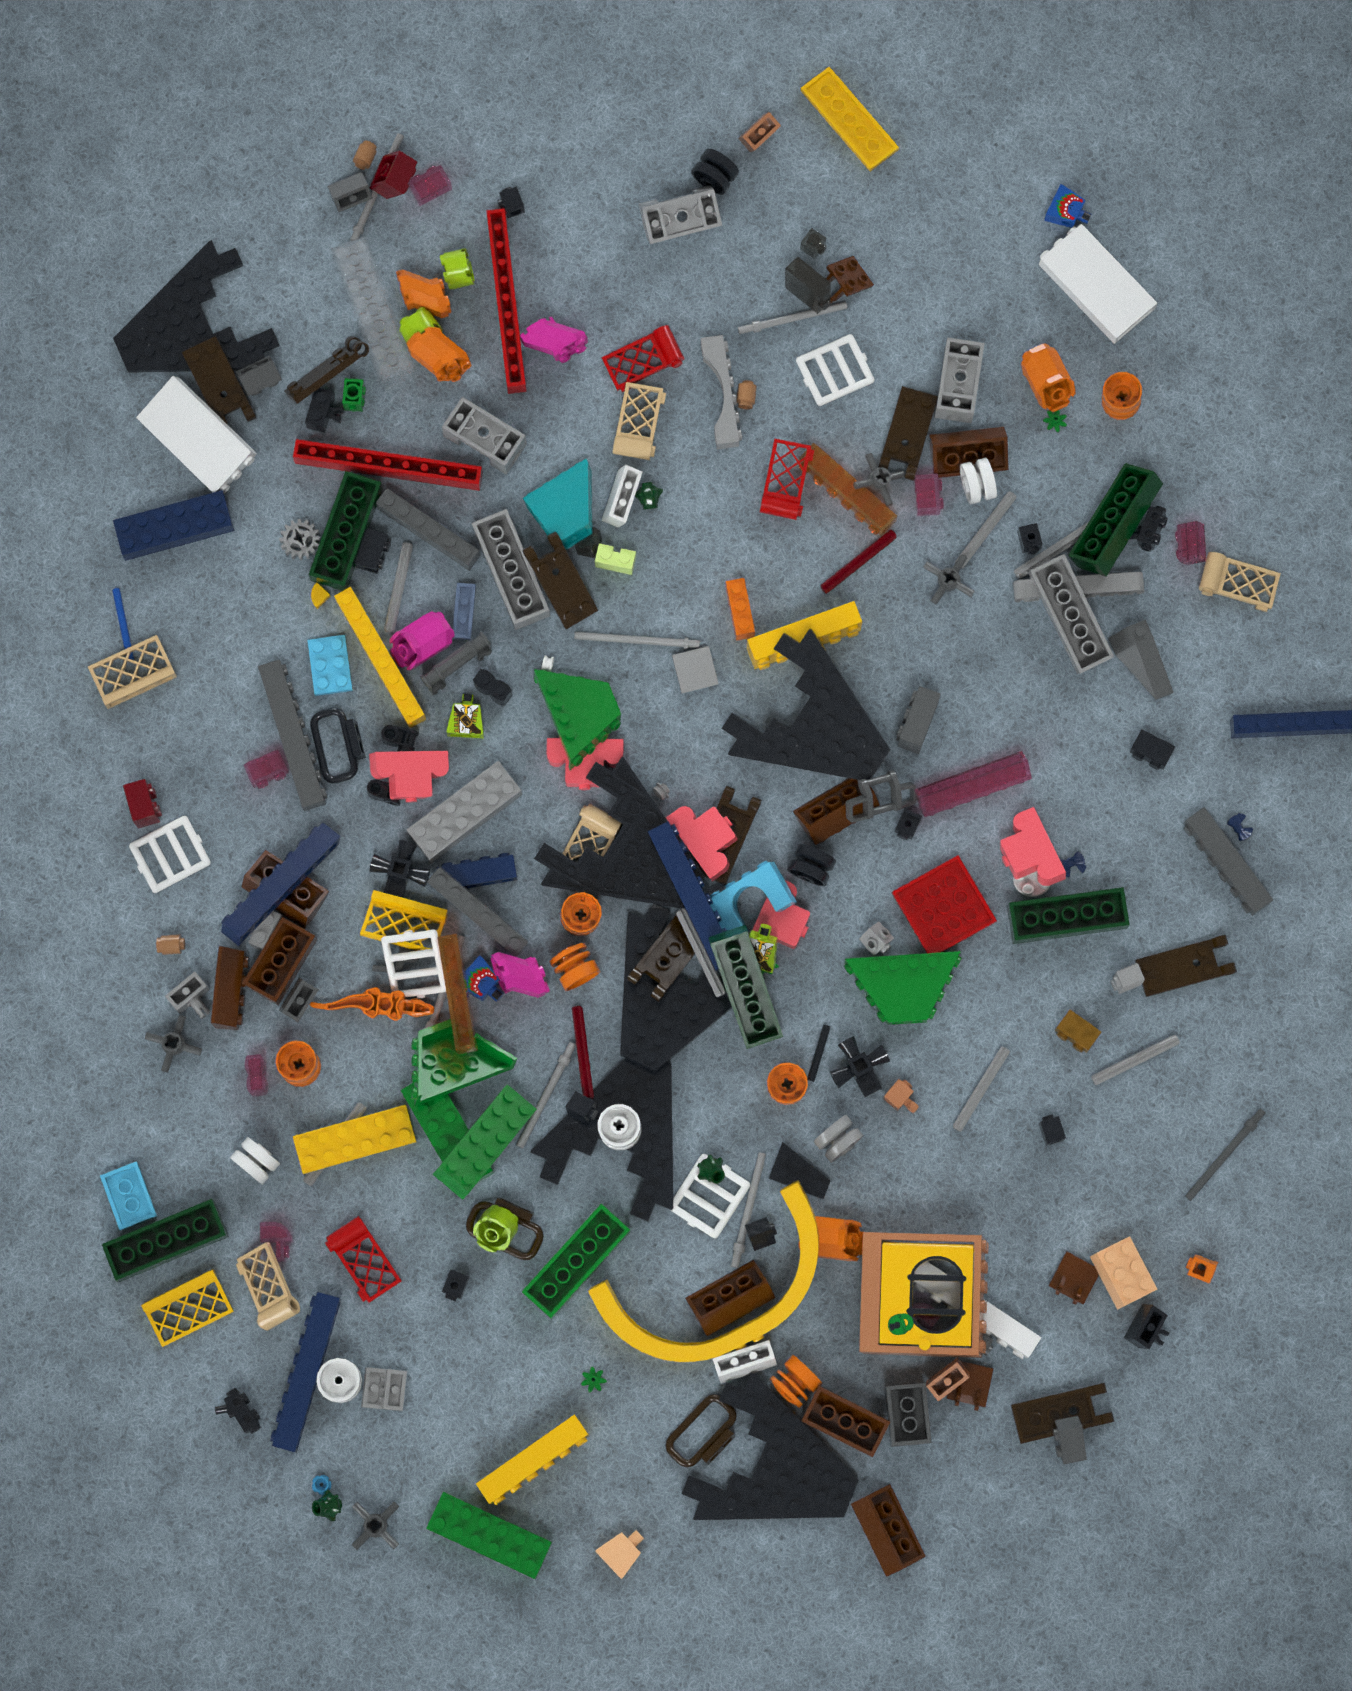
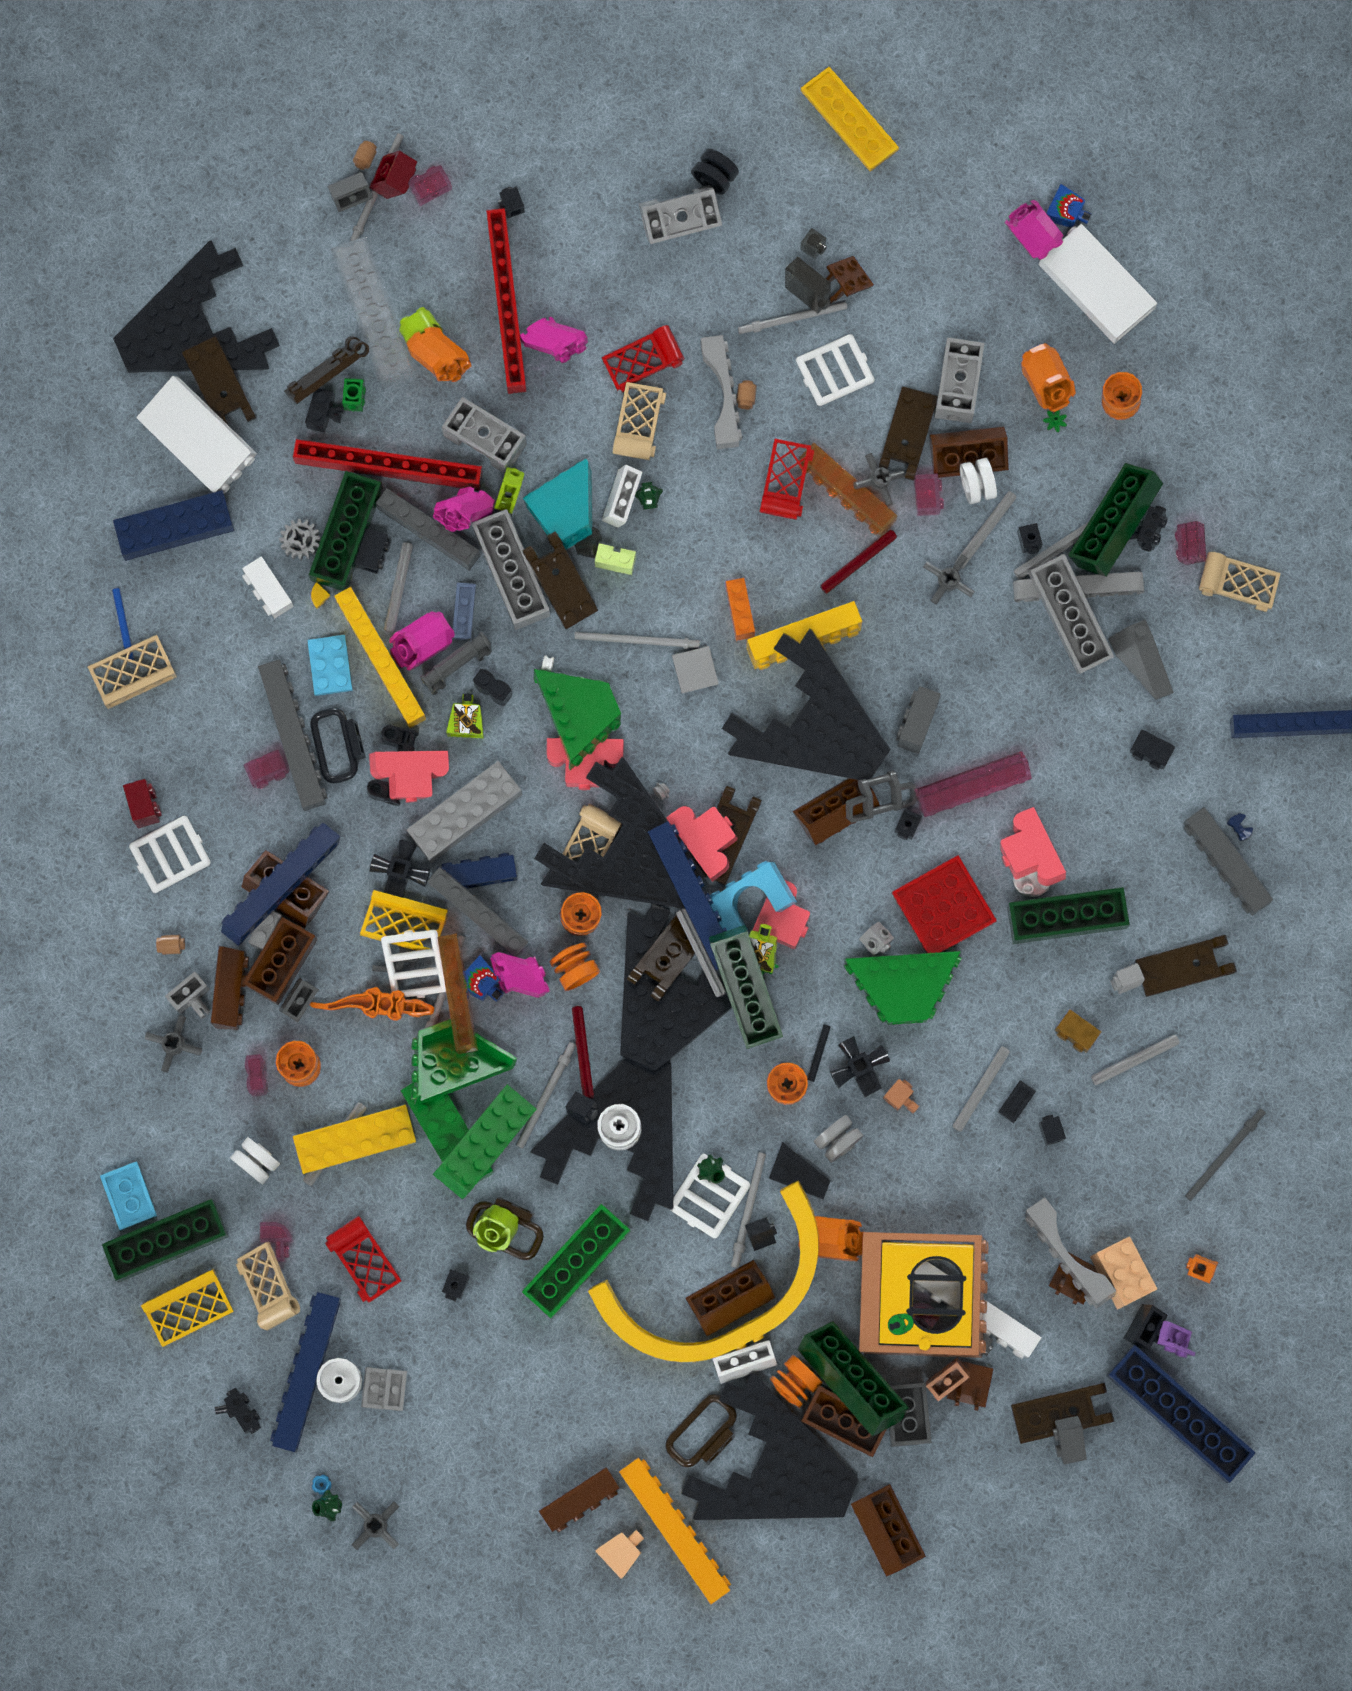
dark grey brick [236,356,282,396] -> none
orange brick [396,269,451,318] -> none
green brick [426,1492,552,1579] -> none
lime brick [440,248,475,290] -> none
yellow brick [476,1414,589,1505] -> none
green plant [581,1367,607,1393] -> none
nougat brick [738,112,781,152] -> none
black wheel [787,844,836,887] -> none
dark blue piece [1060,851,1086,877] -> none
none -> white brick [242,556,294,619]
none -> dark pink brick [433,487,495,532]
none -> lime torso [494,467,525,514]
none -> reddish brown slope [539,1467,620,1533]
none -> light orange brick [619,1458,731,1604]
none -> dark green brick [797,1321,908,1437]
none -> black plate [998,1080,1036,1124]
none -> dark pink brick [1005,200,1063,260]
none -> light grey arch [1025,1197,1116,1309]
none -> dark blue brick [1106,1345,1256,1483]
none -> medium lavender bracket [1157,1321,1195,1358]

